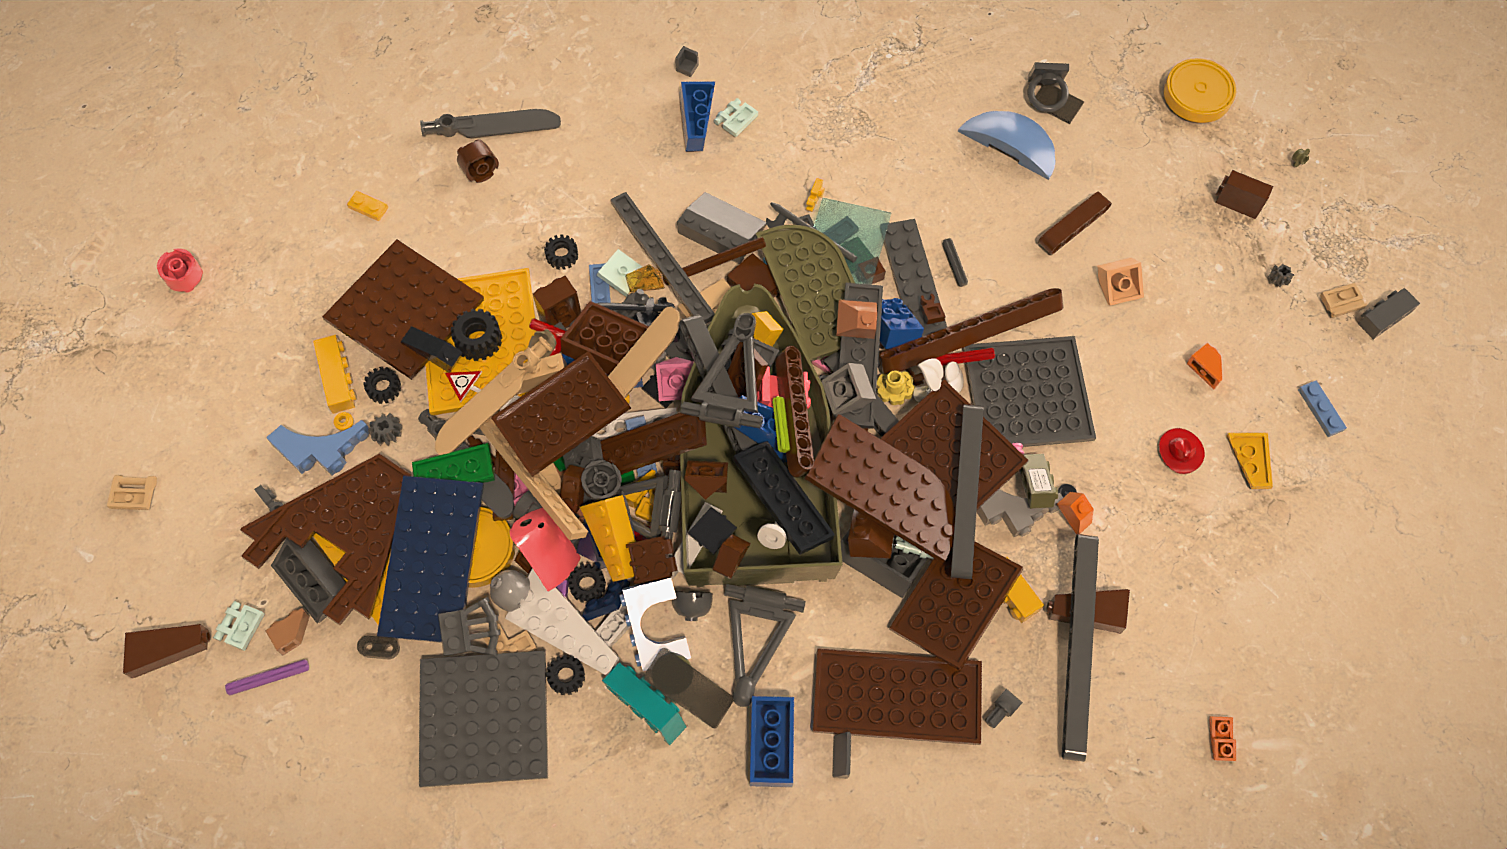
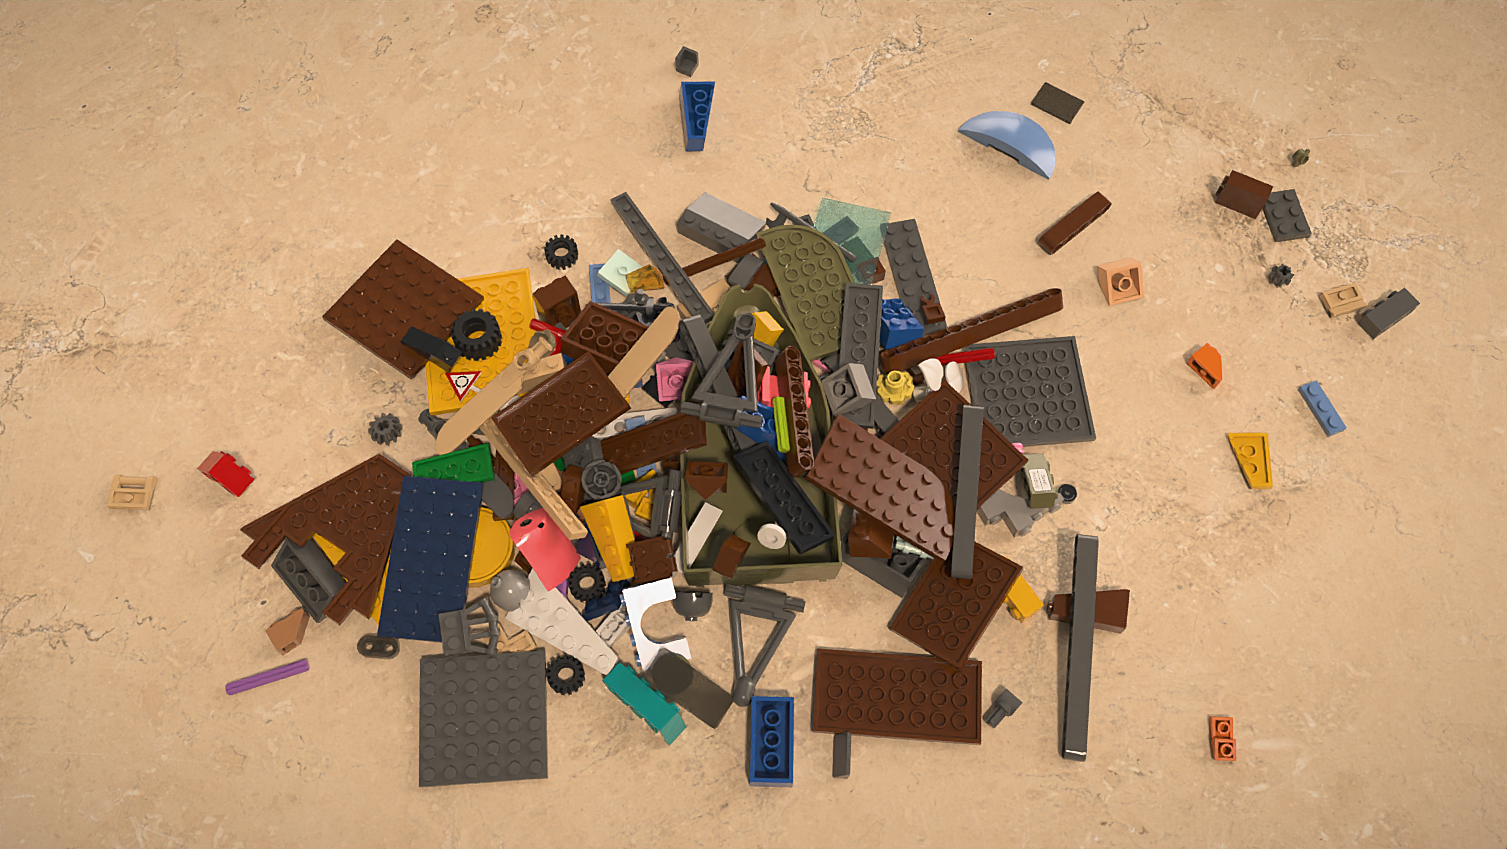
reddish brown slope [123,624,210,678] -> none
coral brick [157,248,203,292] -> none
light aqua plate [213,601,265,651] -> none
dark grey plate [254,485,284,512] -> none
medium blue arch [266,420,369,476] -> none
yellow brick [313,334,357,414] -> none
yellow plate [333,412,353,431] -> none
yellow plate [347,191,388,221] -> none
black tyre [363,367,401,404] -> none
dark grey piece [420,109,561,138] -> none
reddish brown brick [457,139,499,183] -> none
black piece [688,507,737,555] -> none
light aqua plate [714,98,758,137] -> none
yellow plate [806,178,825,212] -> none
nougat slope [836,300,877,339] -> none
dark grey axle [942,238,968,287] -> none
dark grey tile [1028,62,1069,113] -> none
orange slope [1057,492,1094,534] -> none
red hat [1159,428,1205,474] -> none
yellow brick [1164,58,1236,123] -> none
none -> red brick [197,451,254,497]
none -> dark grey slope [727,253,764,290]
none -> dark grey plate [1263,189,1312,243]

